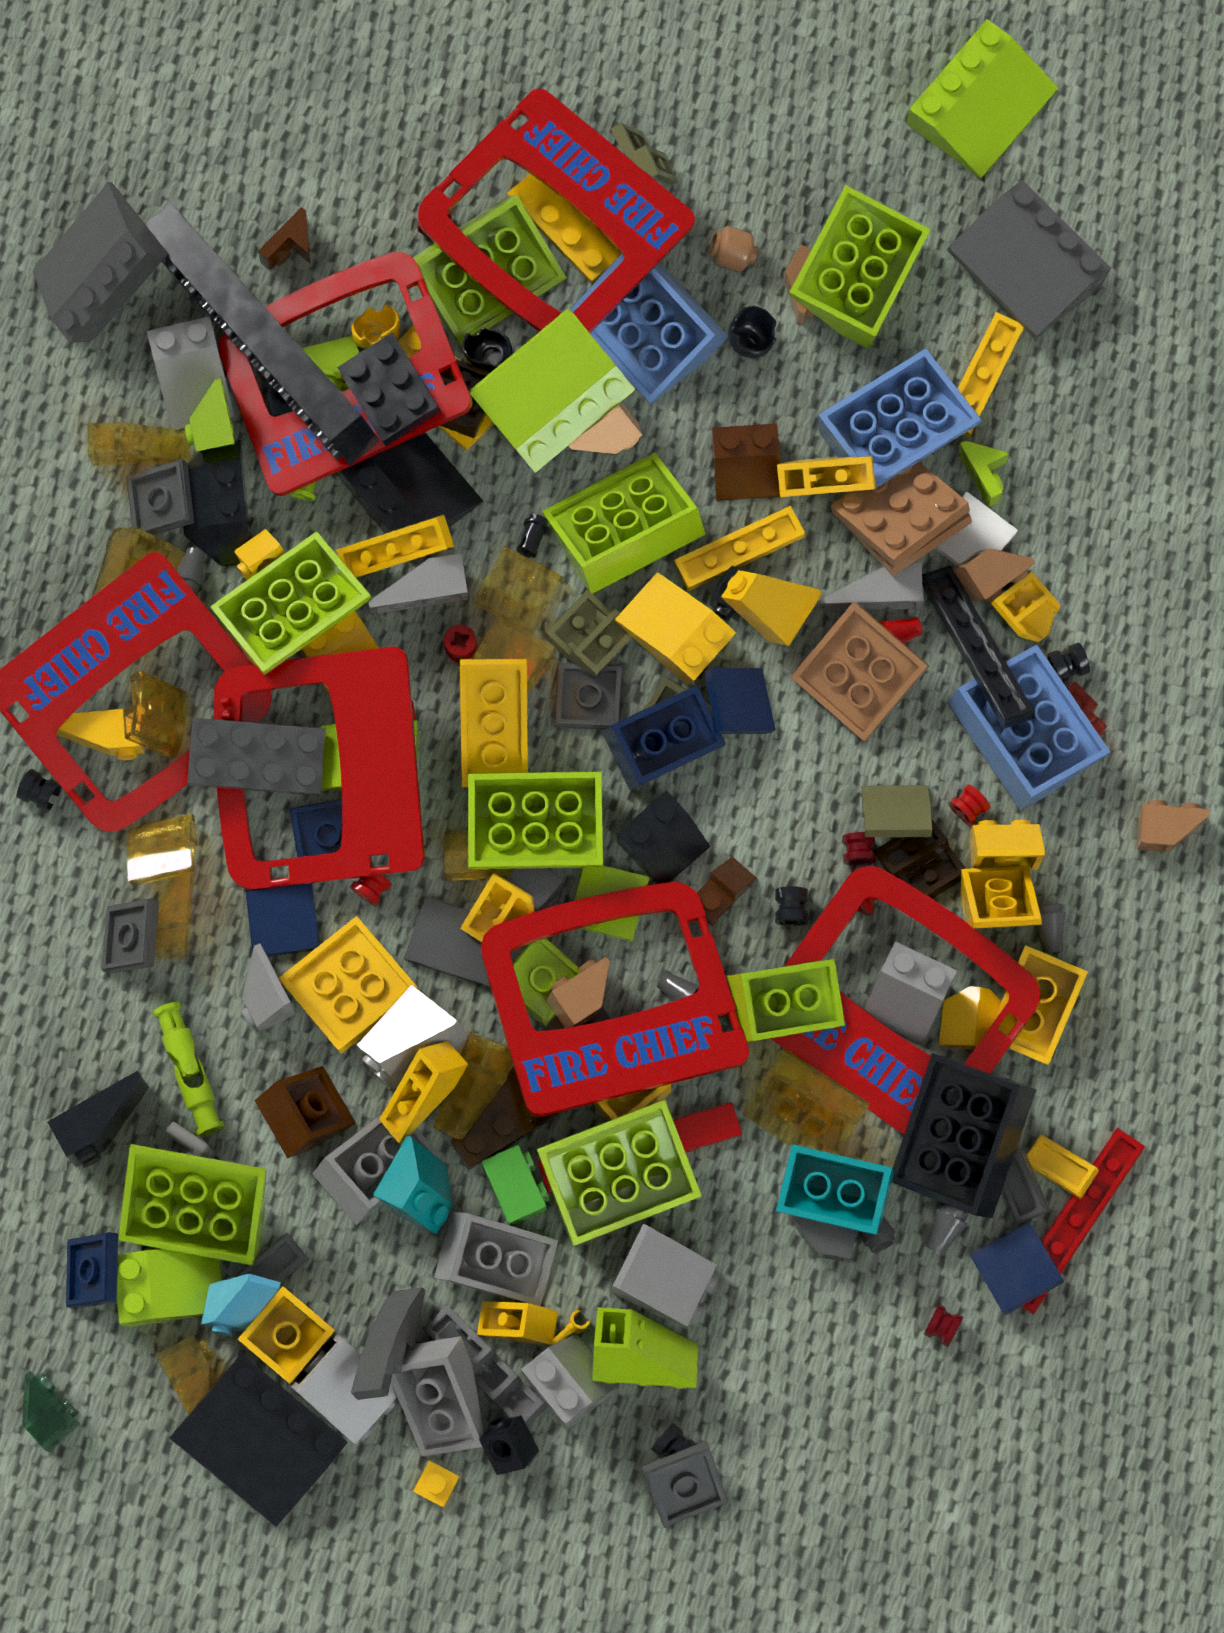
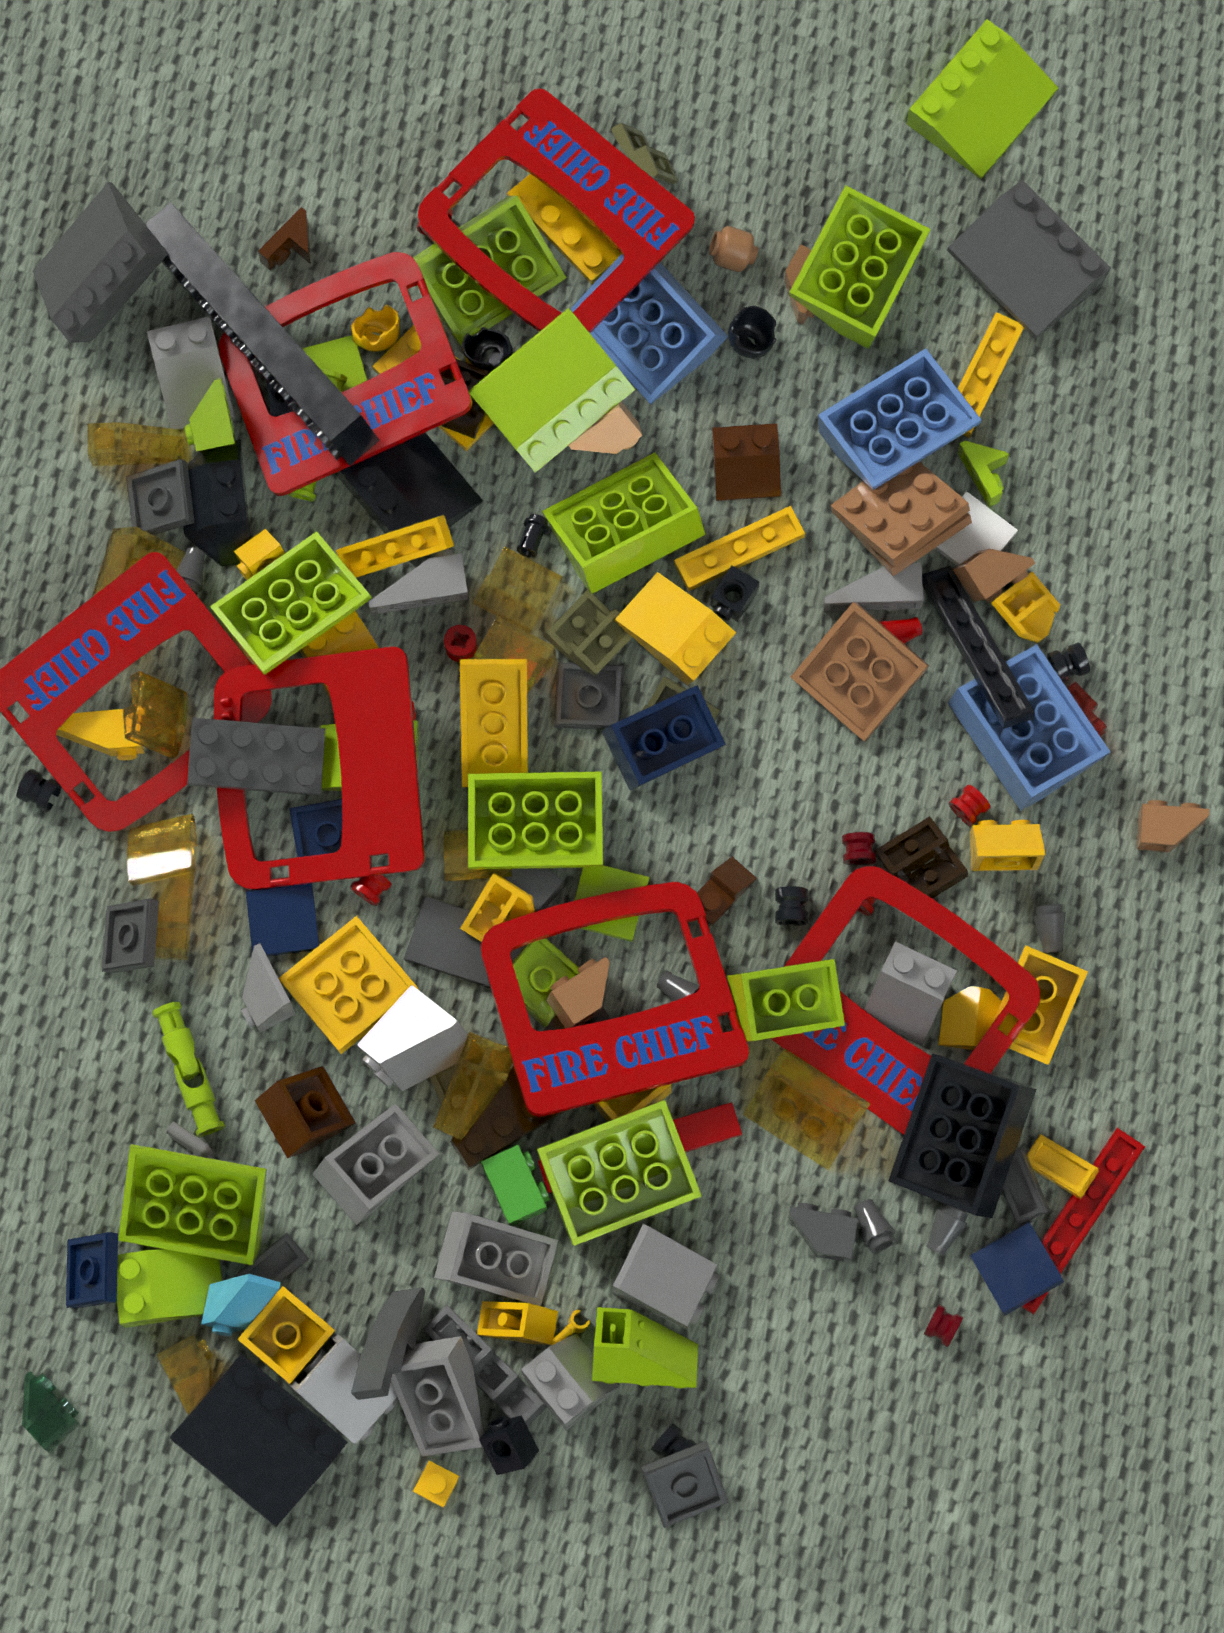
black slope [47,1070,149,1168] -> none
black plate [337,333,441,446] -> none
teal slope [373,1136,453,1235] -> none
yellow slope [379,1041,468,1143] -> none
black slope [617,790,710,884] -> none
dark blue tile [704,668,776,734] -> none
yellow slope [721,570,822,646] -> none
teal slope [776,1144,895,1235] -> none
yellow slope [777,456,876,497] -> none
olive slope [861,785,932,837] -> none
yellow slope [961,865,1042,928] -> none

